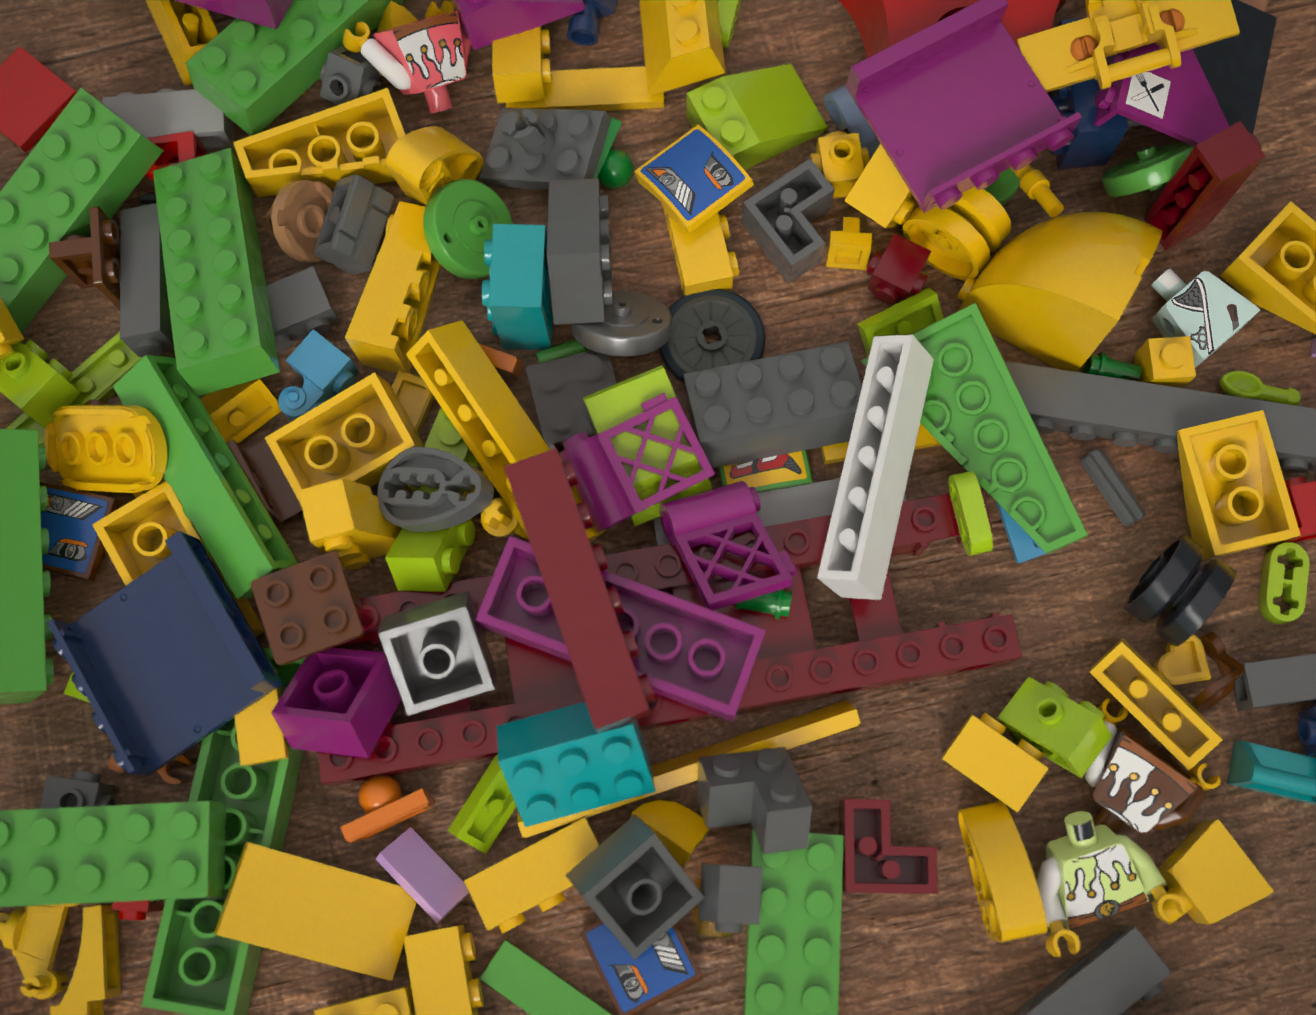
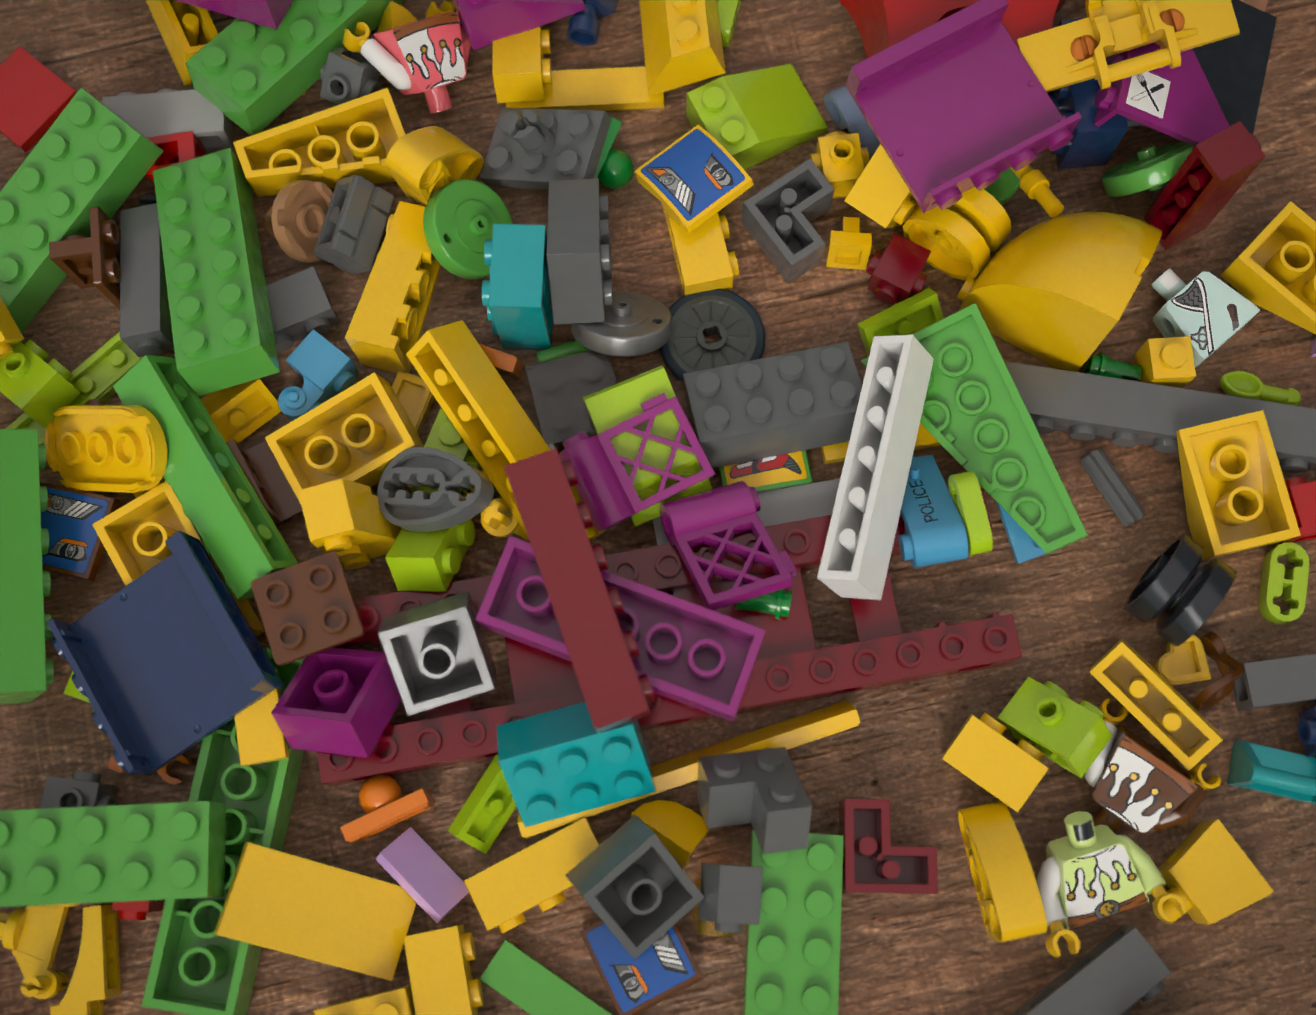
none -> dark azure door [898,455,969,568]

